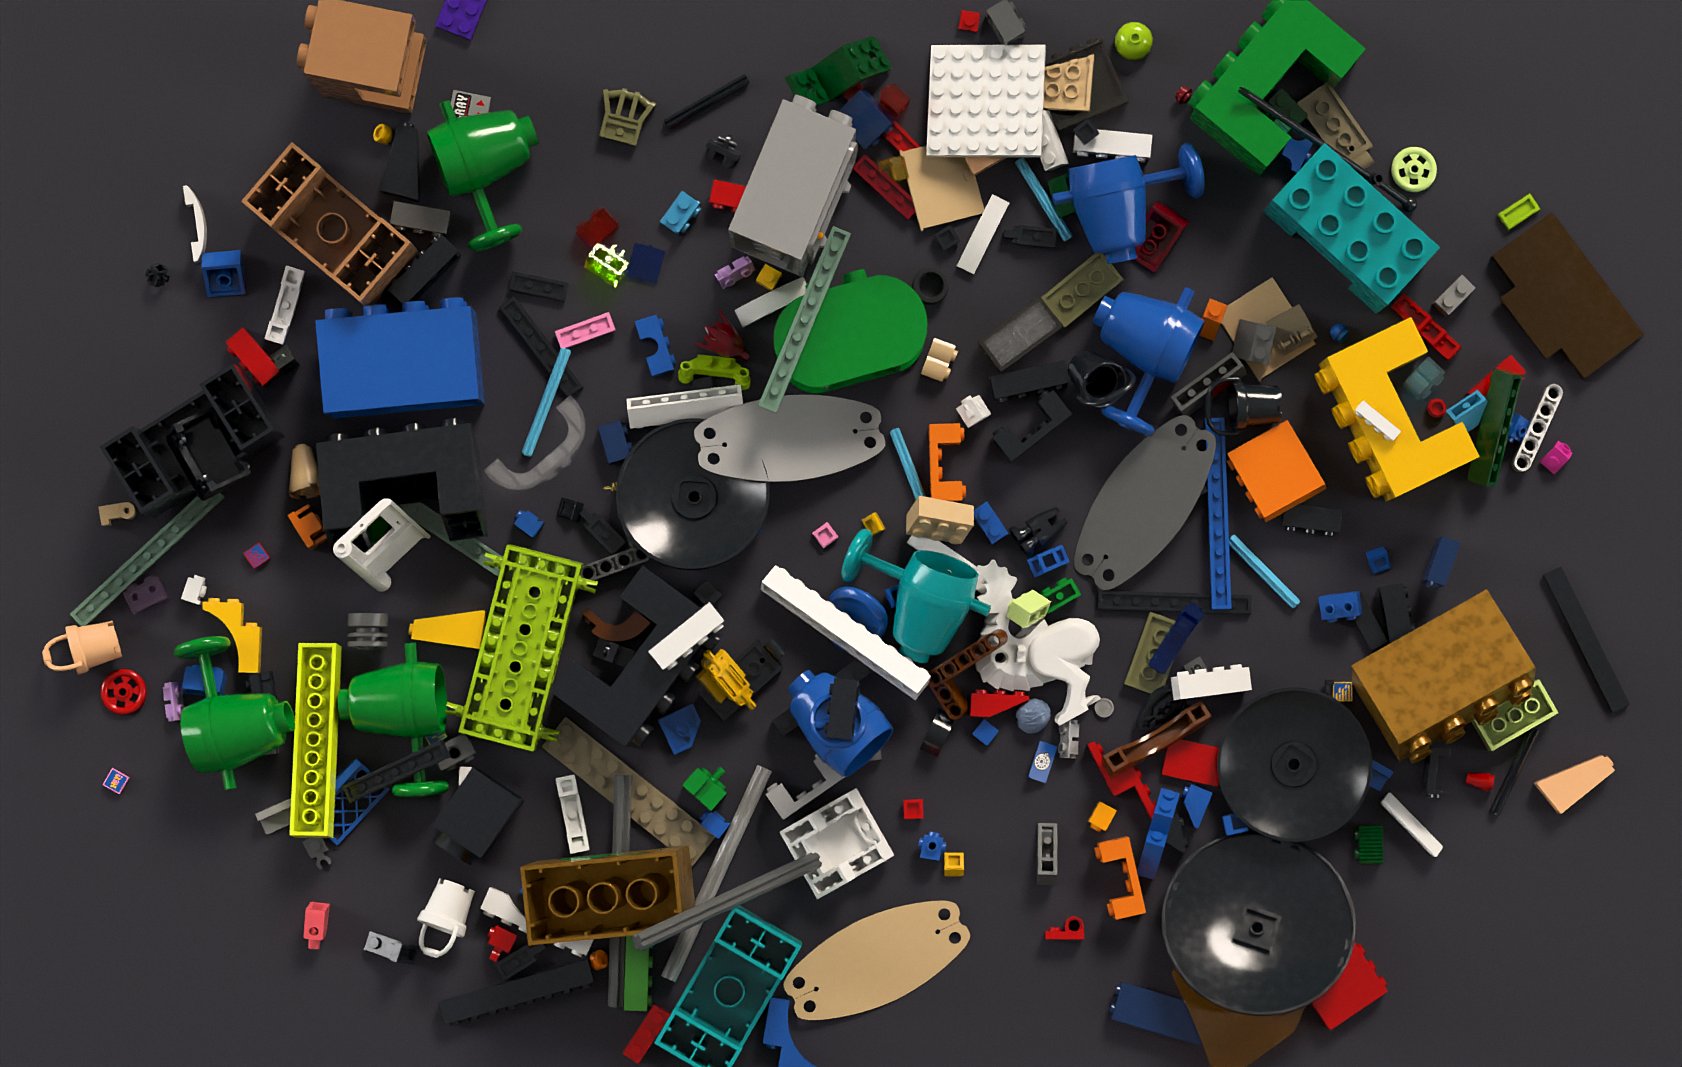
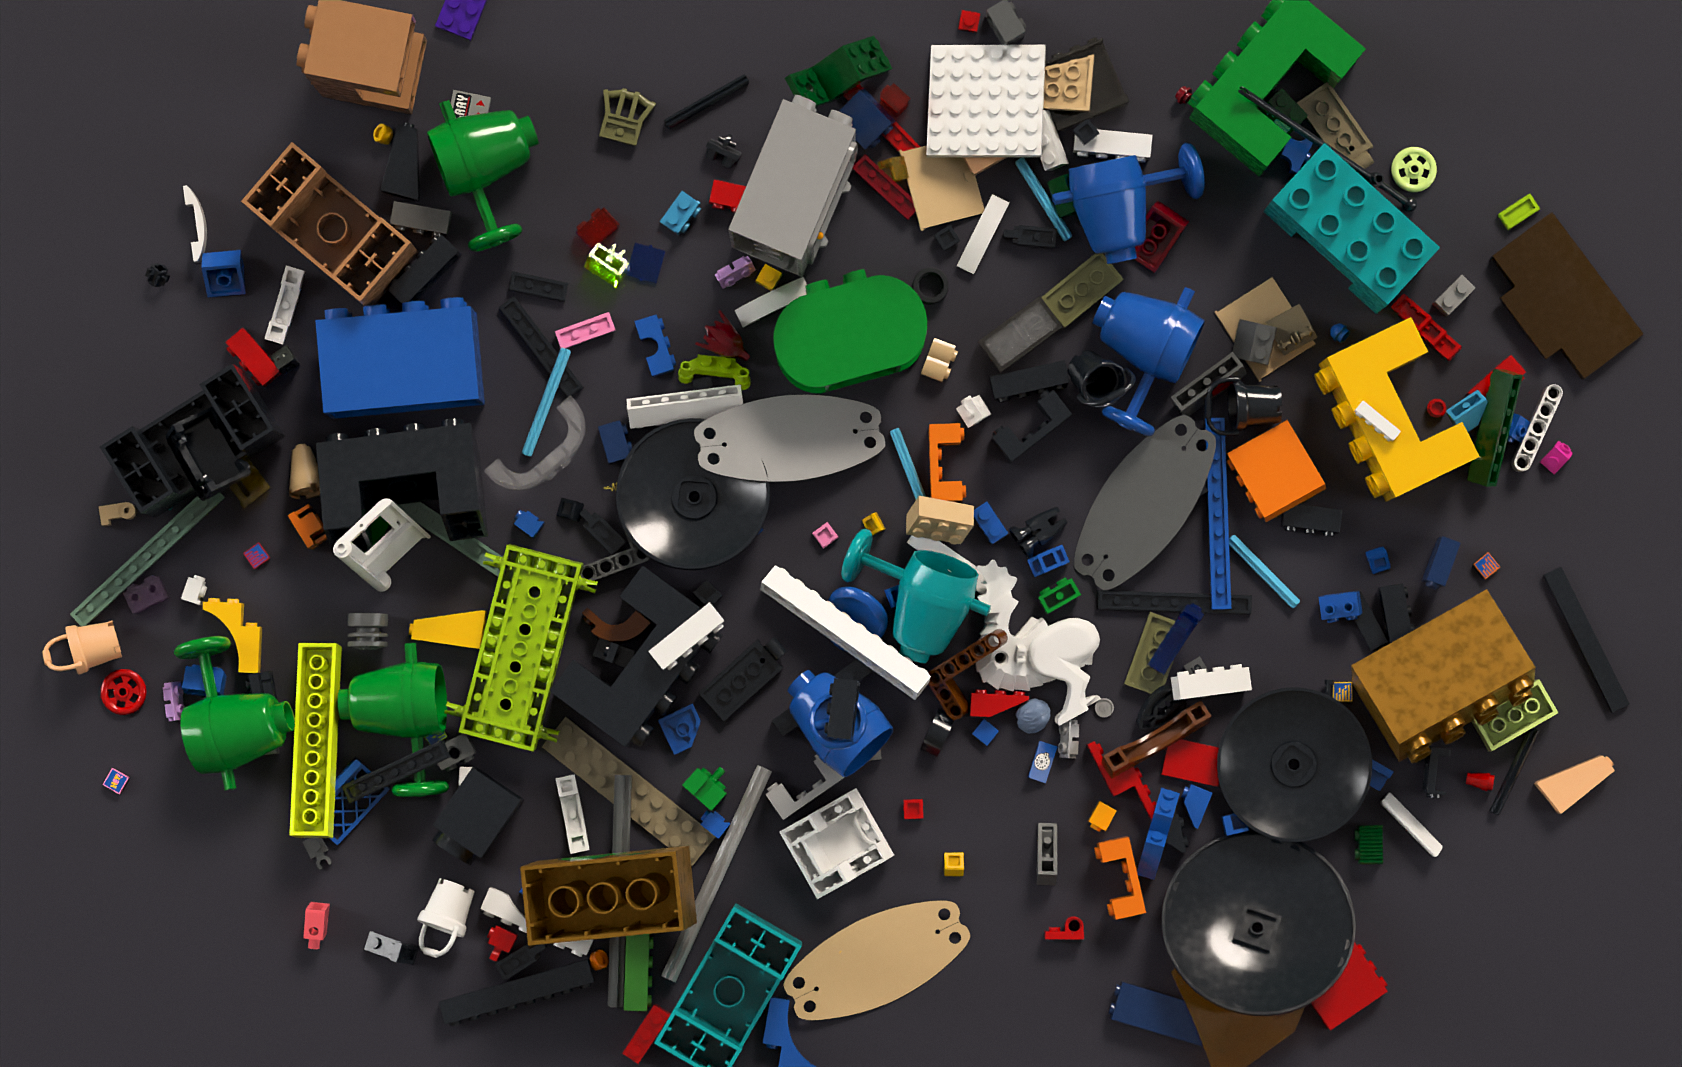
light grey panel [255,798,291,834] -> none
dark grey axle [632,852,822,950] -> none
yellow piece [696,649,756,710] -> none
sand green plate [758,226,851,413] -> none
blue brick [918,831,946,861] -> none
yellowish green brick [1006,590,1051,629] -> none
lime cylinder [1115,22,1153,61] -> none
orange slope [1200,299,1228,341] -> none
clear light blue brick [1401,356,1445,401] -> none
none -> clear yellow plate [230,459,271,509]
none -> tile [1473,552,1500,579]

